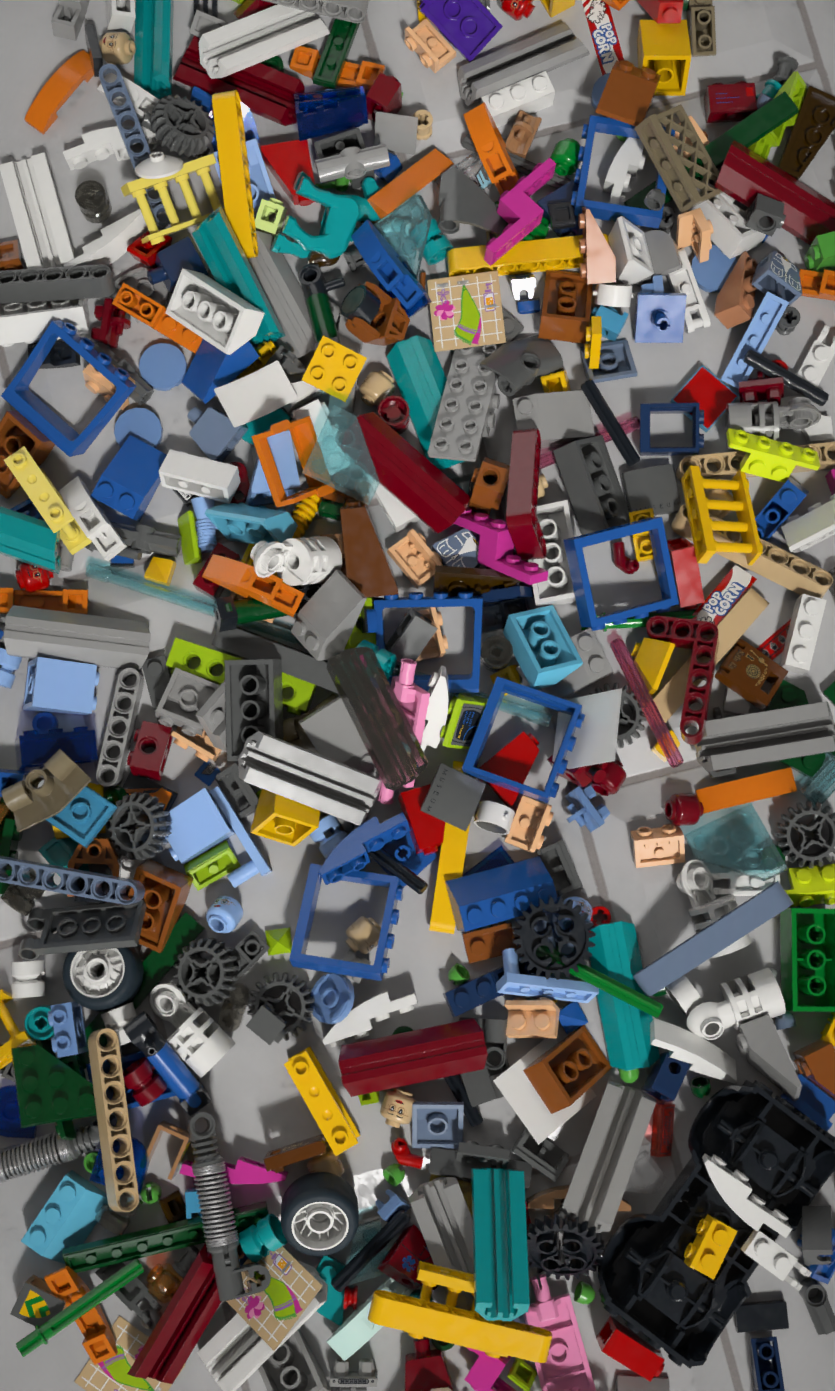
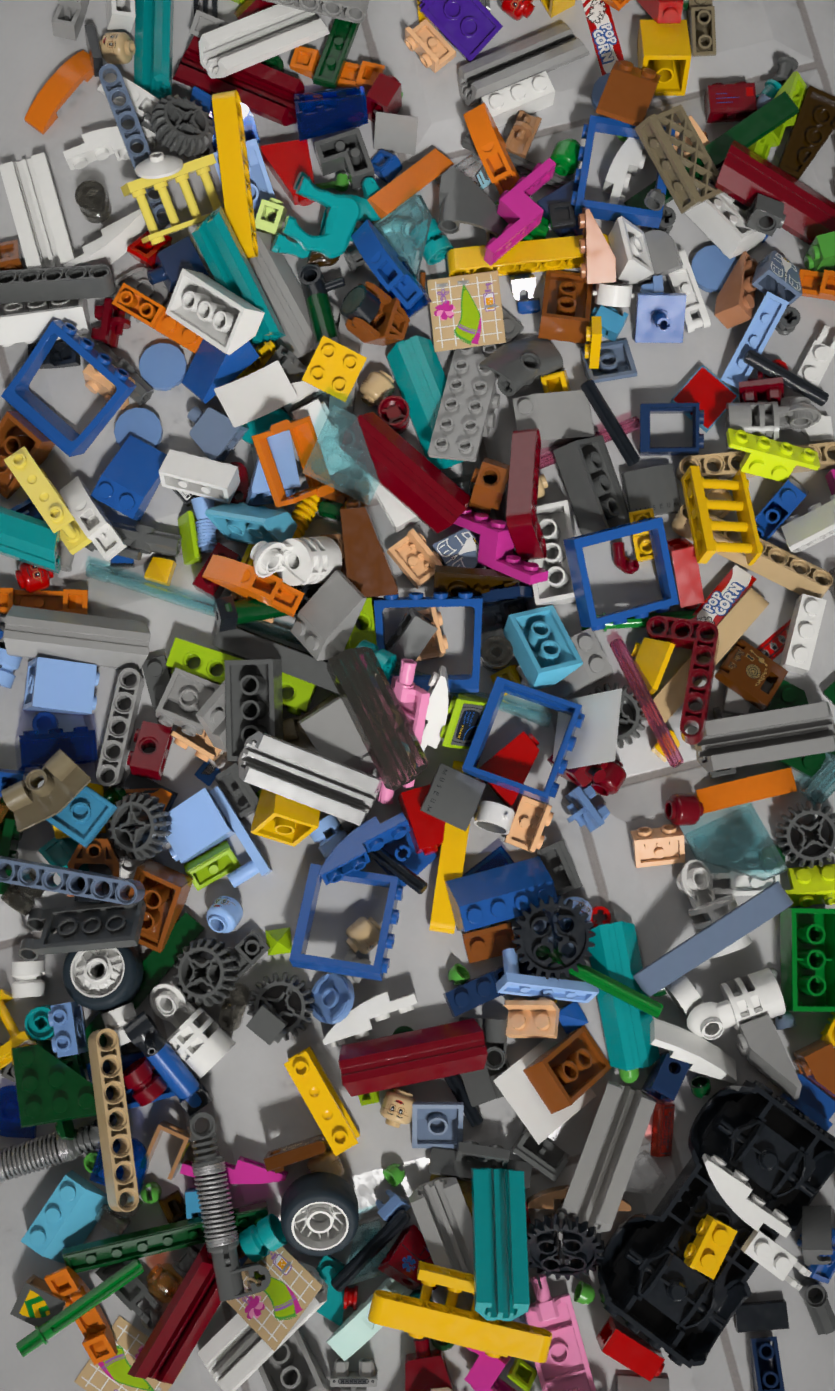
light grey piece [315,144,390,183] -> none
blue piece [361,609,377,633] -> none
red arm [391,1138,424,1169] -> none
tan bush [413,110,433,140] -> none
light nougat bracket [676,208,713,263] -> none

